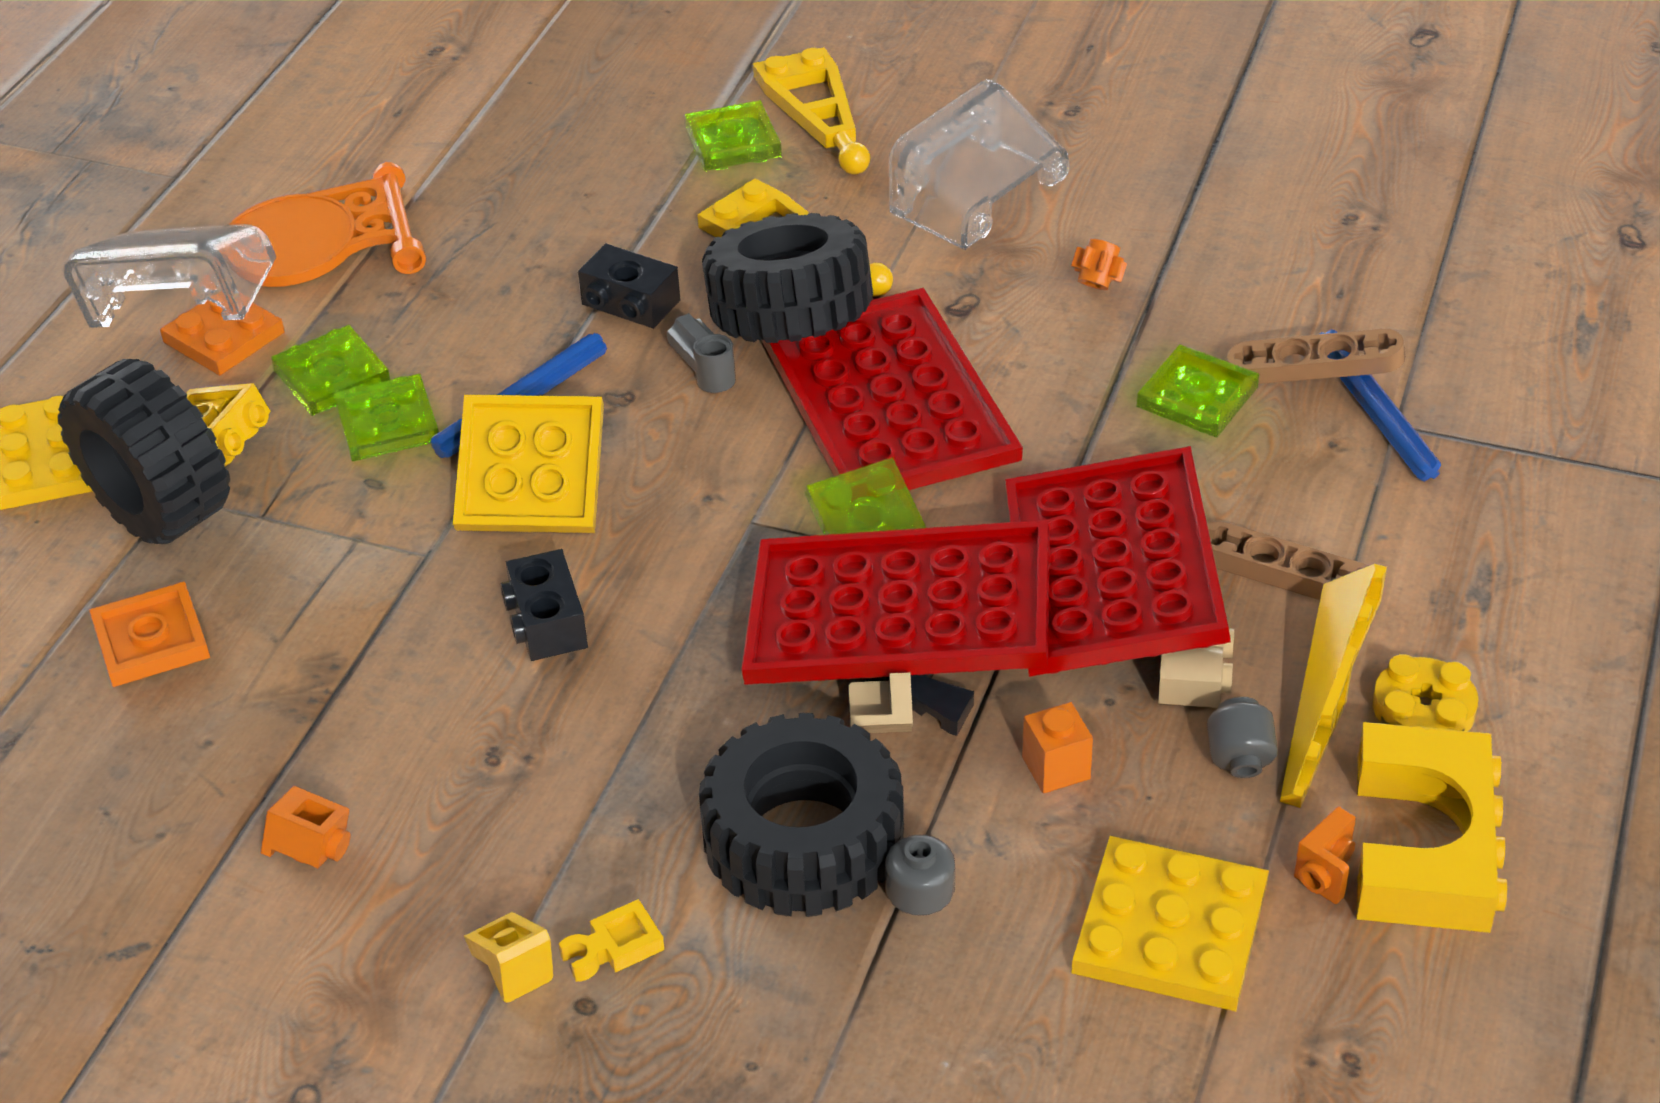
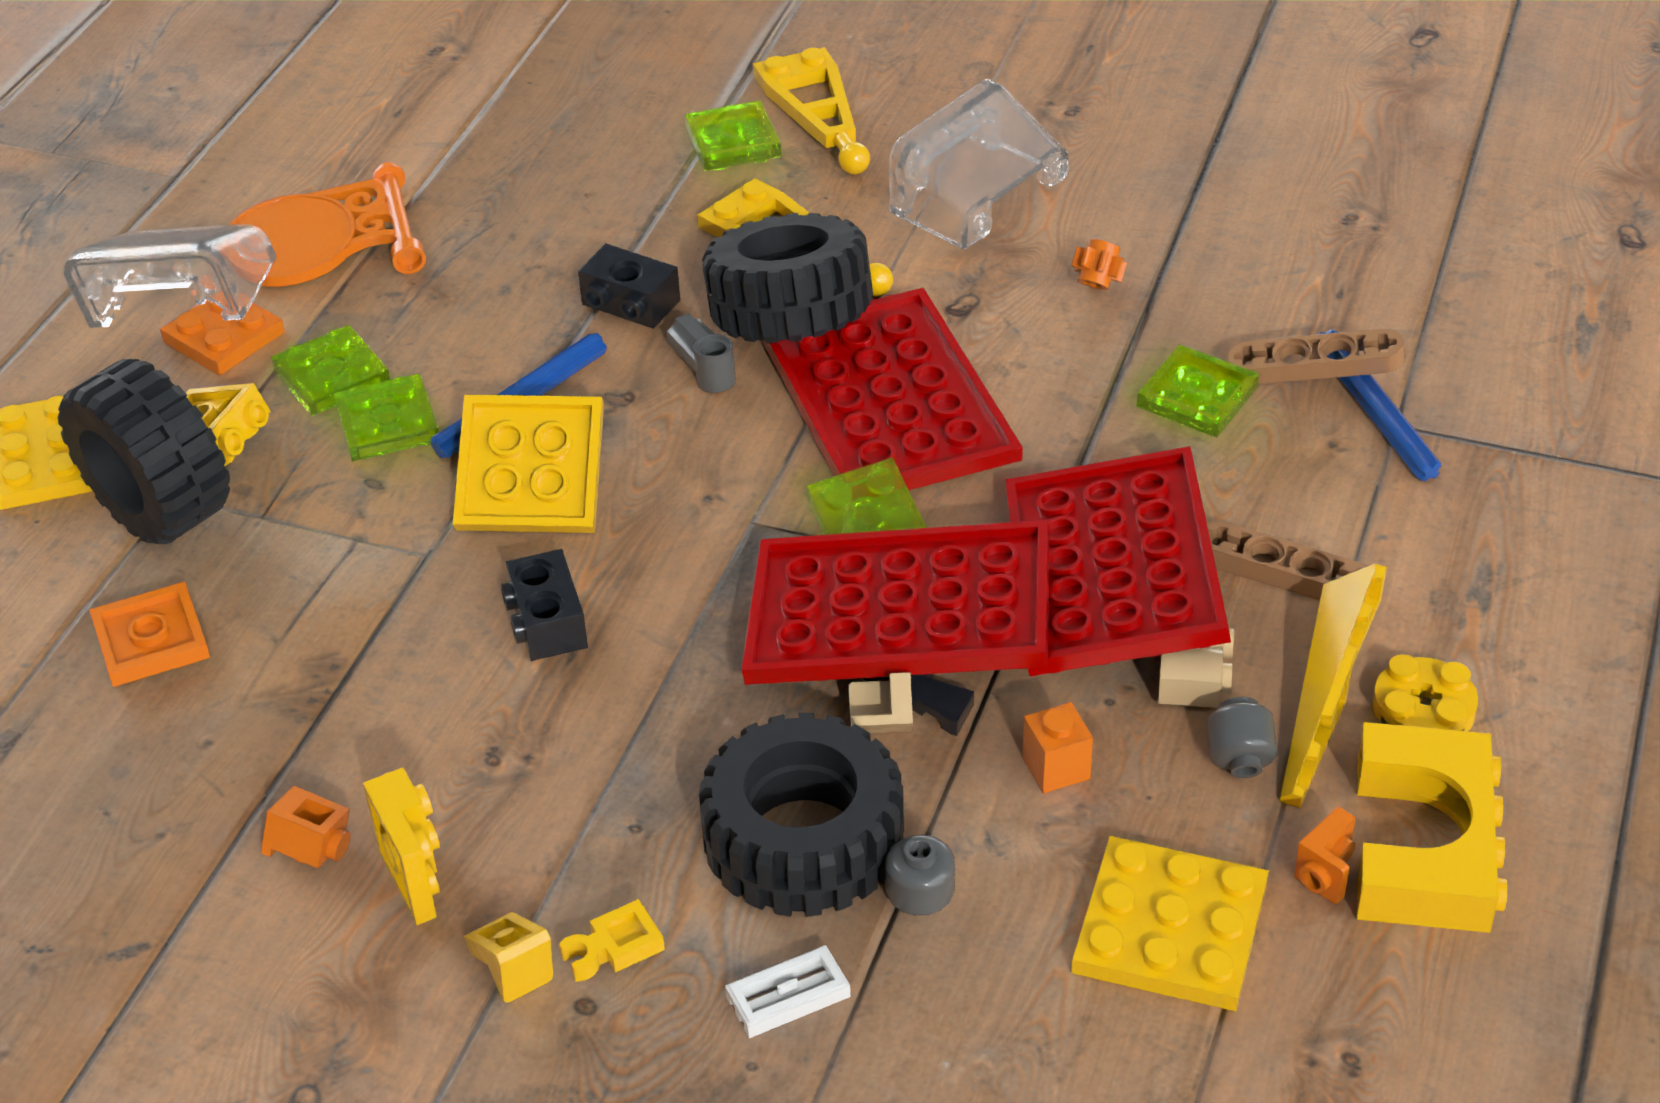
none -> yellow plate [363,767,440,925]
none -> white tile [725,945,850,1038]

